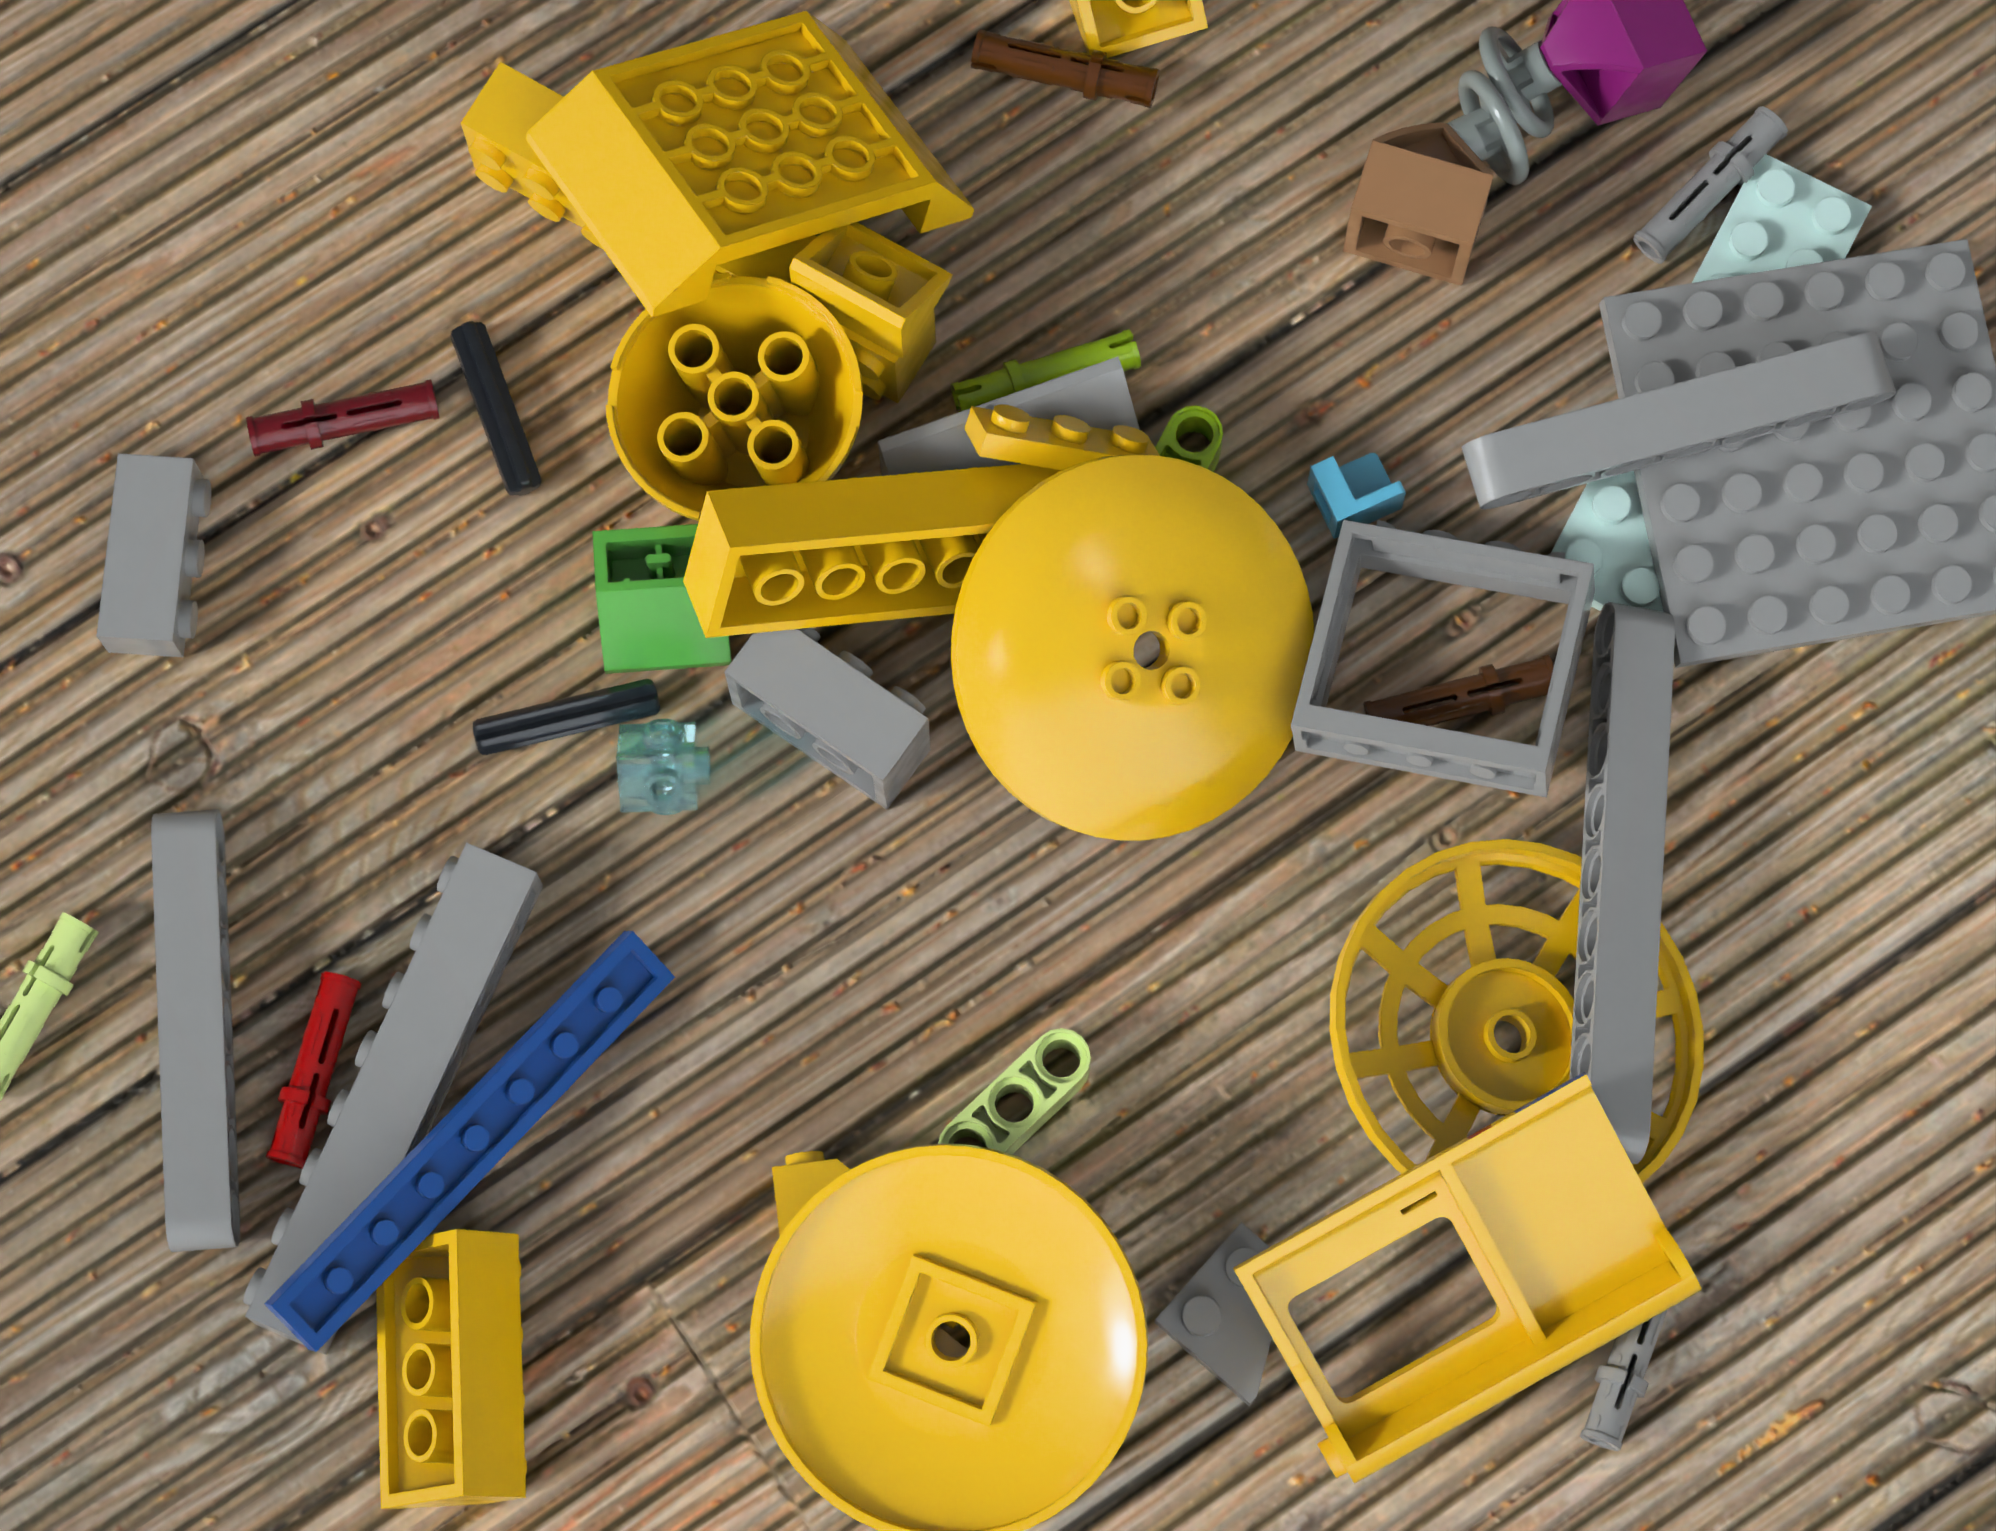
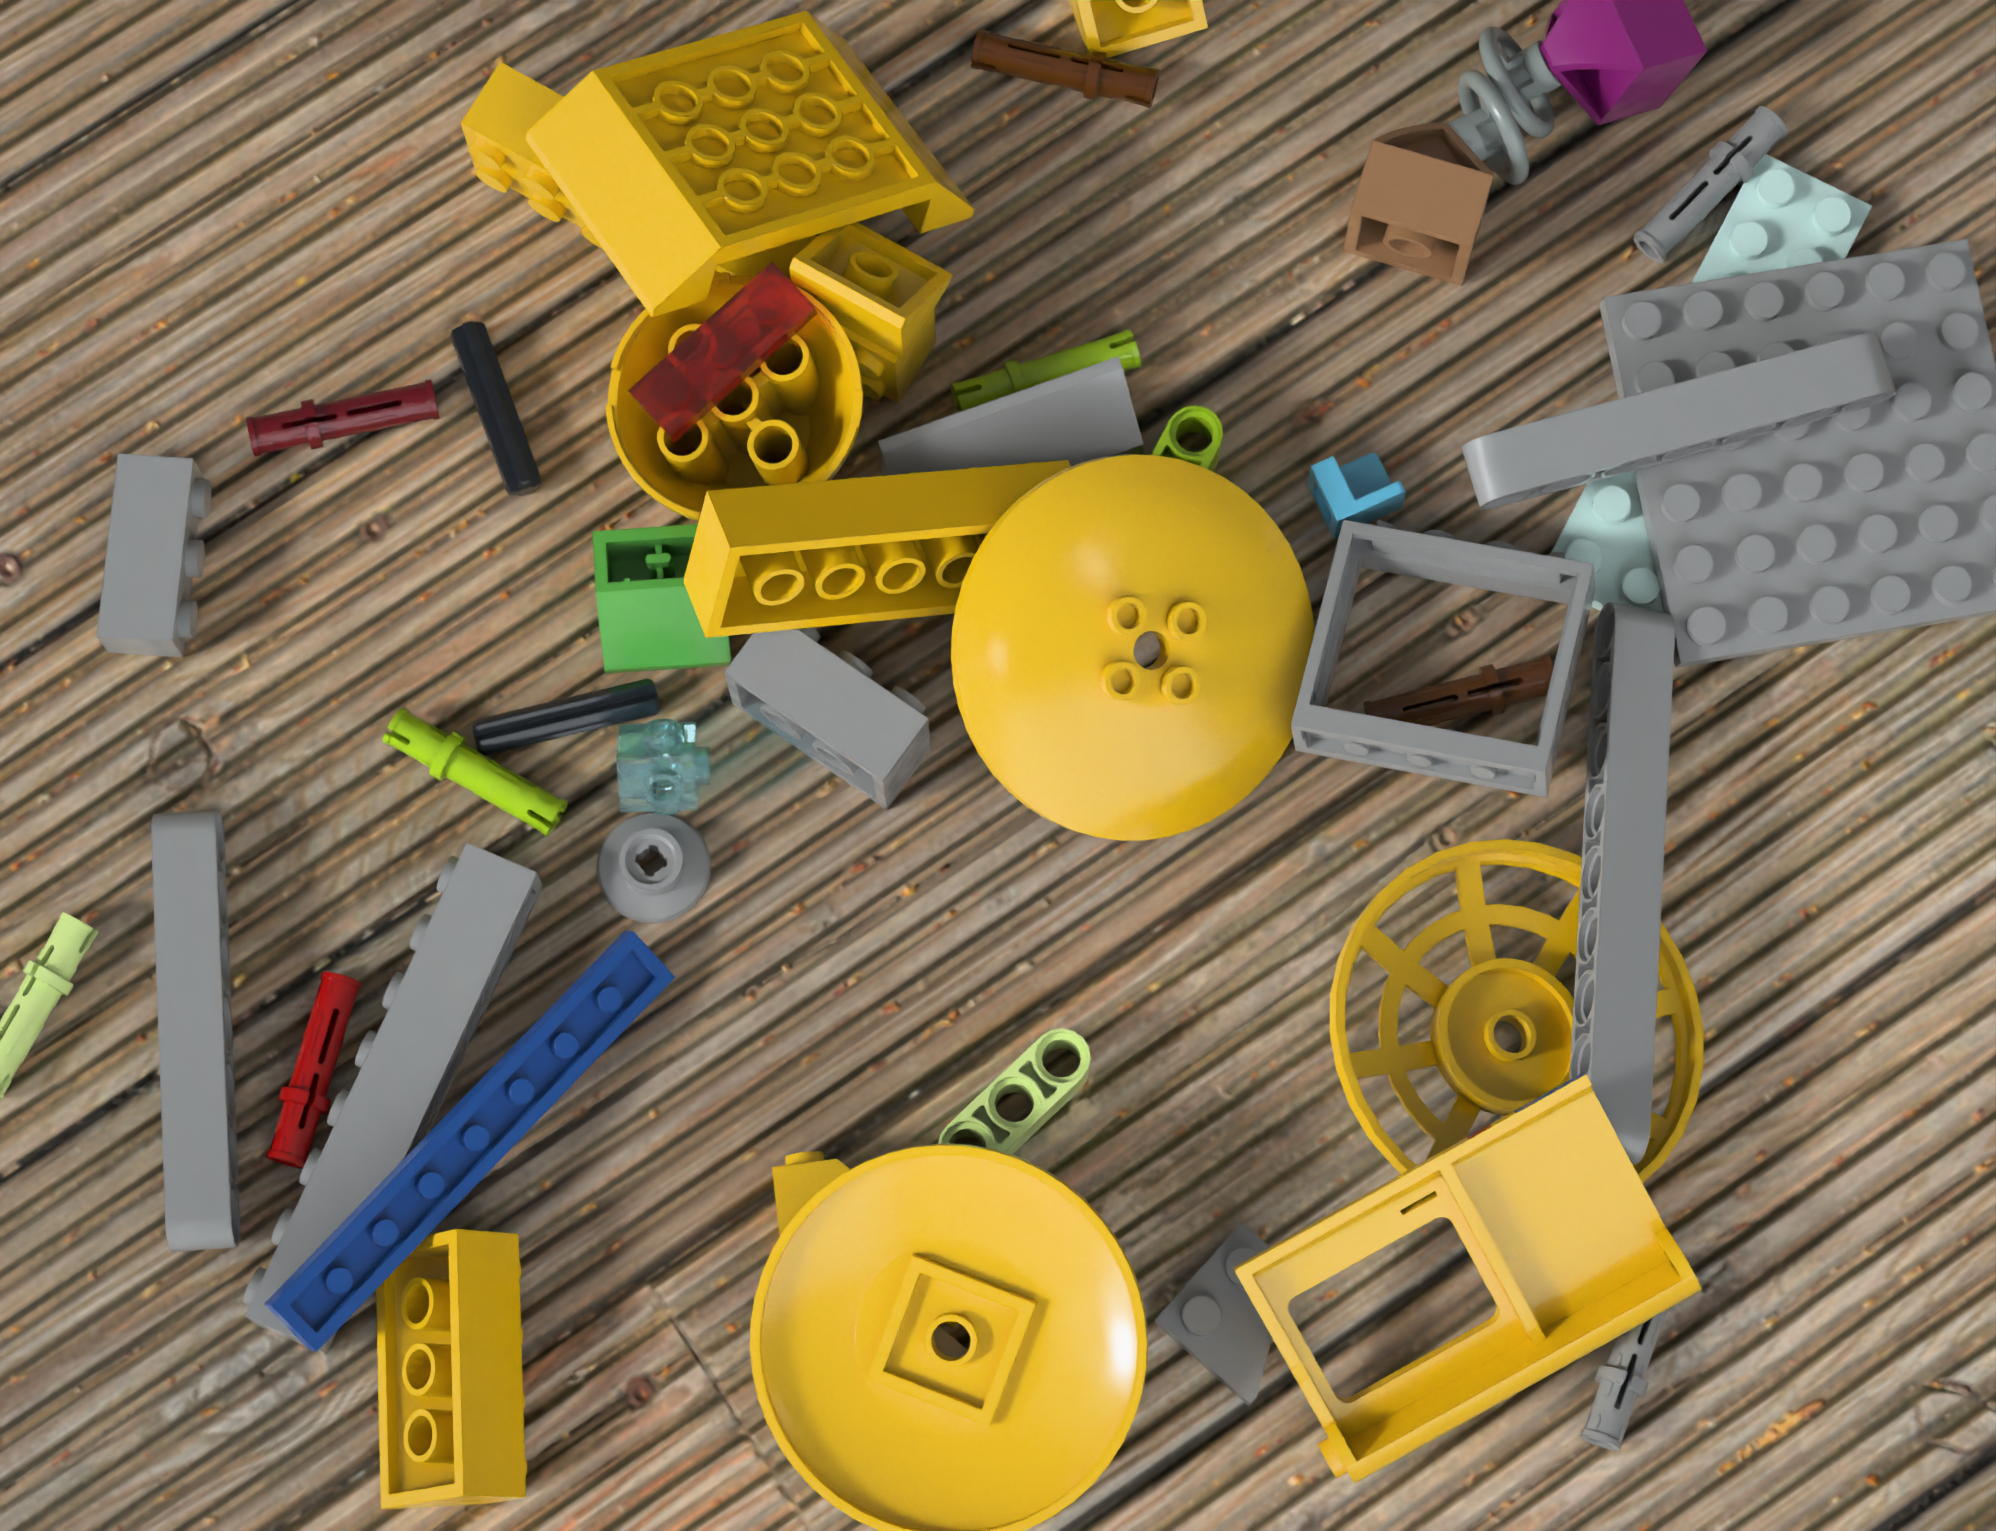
yellow plate [964,404,1160,470] -> none
none -> lime pin [382,707,568,837]
none -> light grey piece [596,812,711,924]
none -> clear red plate [628,262,818,443]

